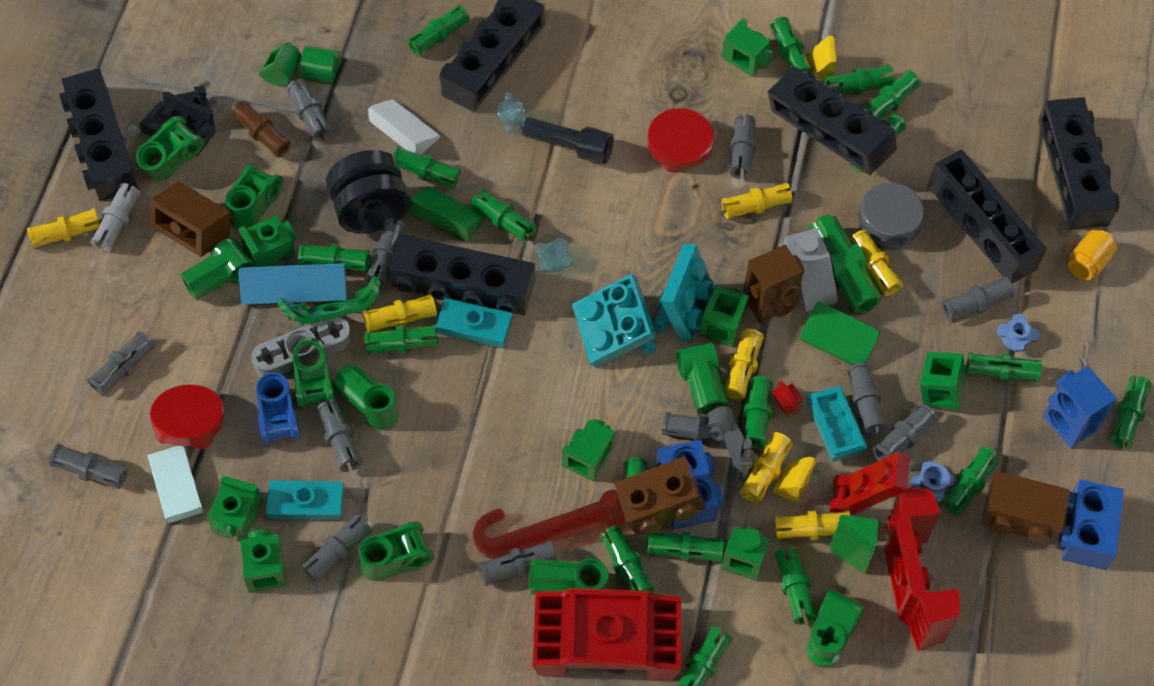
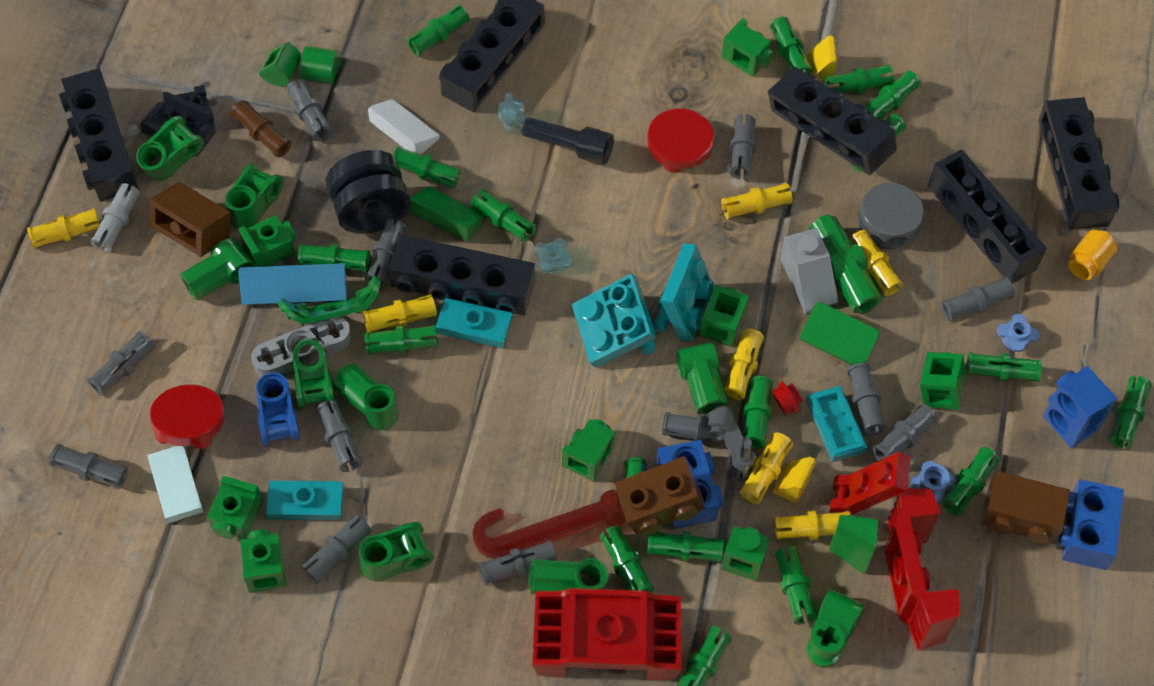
reddish brown brick [743,244,804,323] -> none

